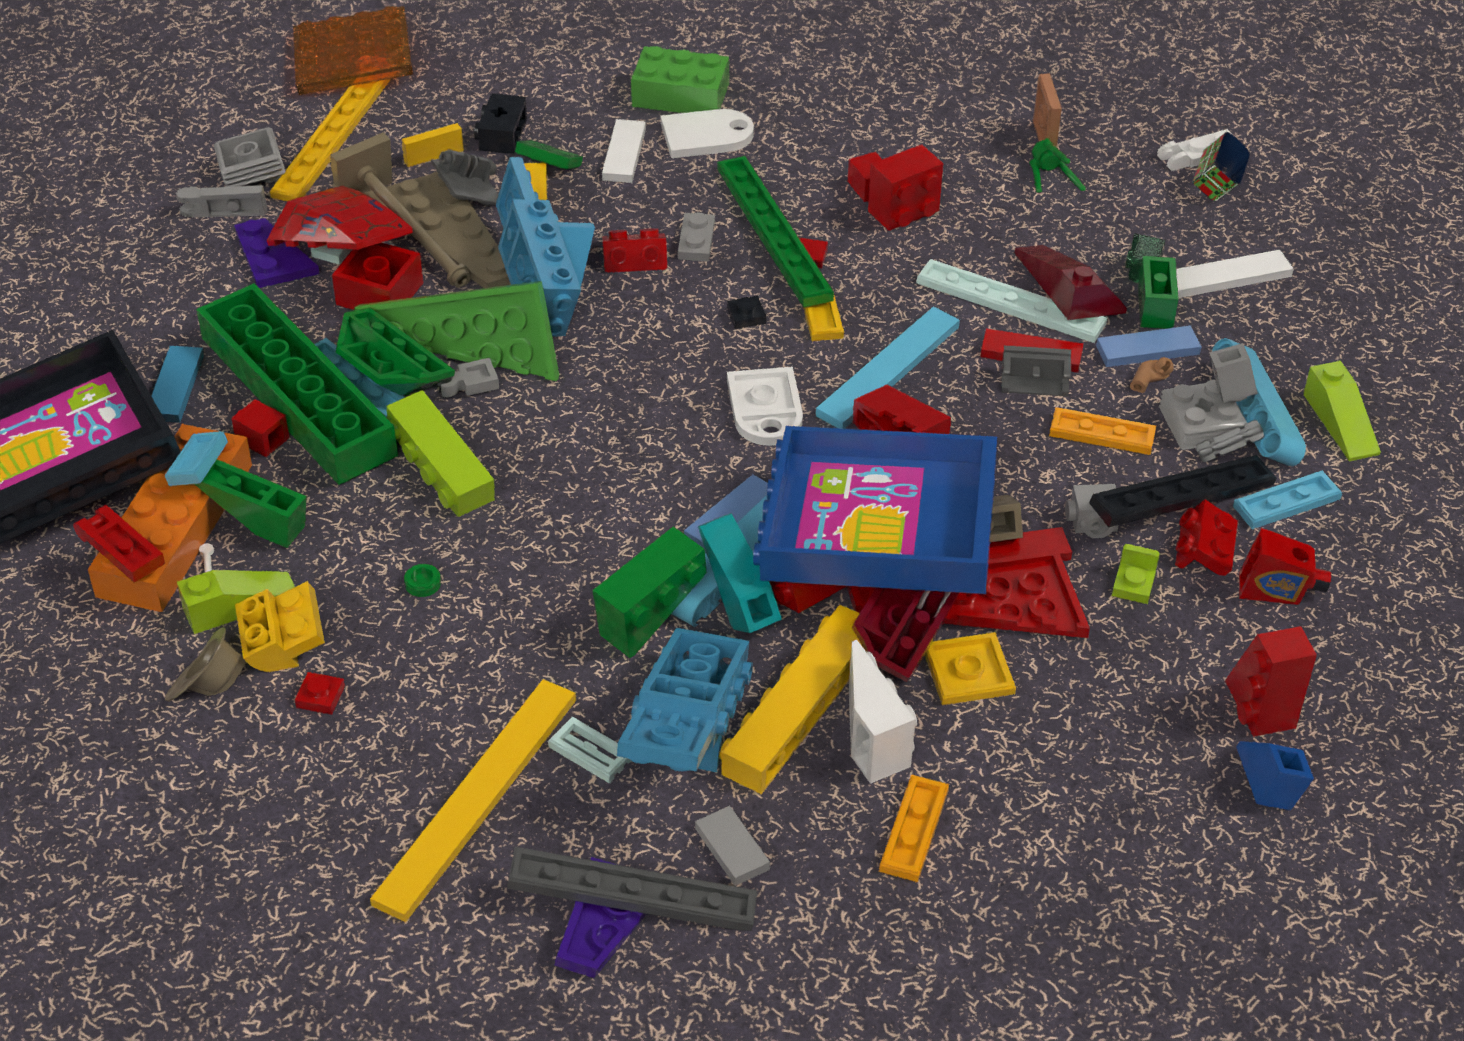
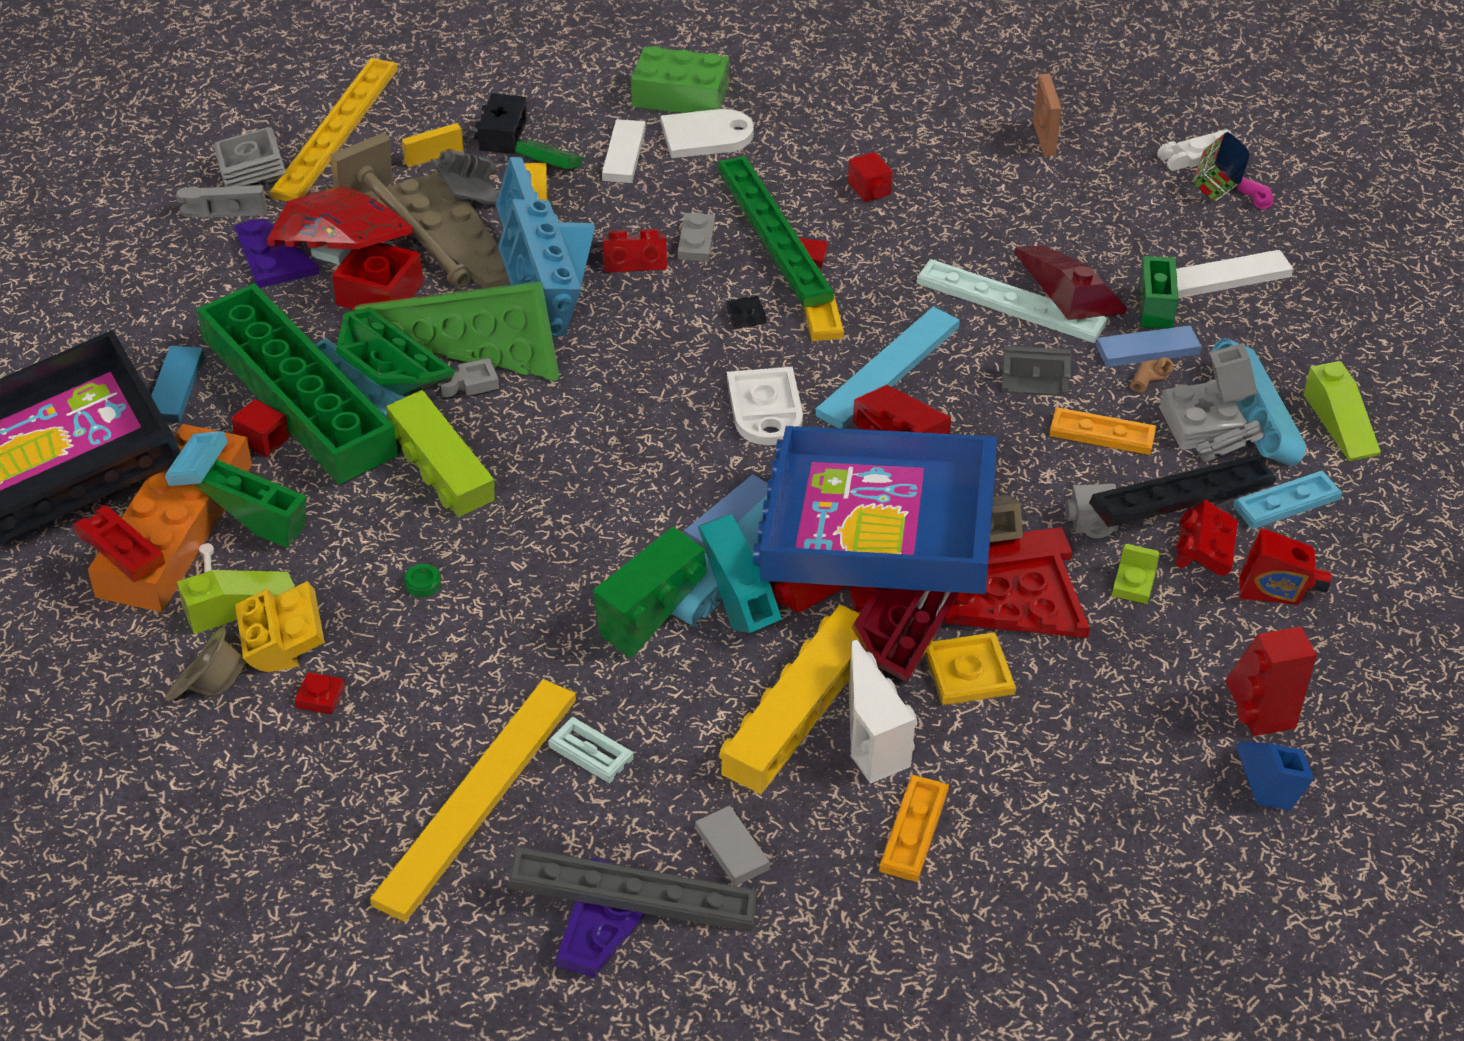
clear orange plate [293,6,414,95] -> none
dark azure wedge [617,628,753,772] -> none
red brick [868,144,944,231] -> none
red tile [980,328,1083,373] -> none
green plant [1029,138,1086,193] -> none
clear green brick [1125,233,1166,283] -> none
none -> dark pink arm [1237,177,1274,210]

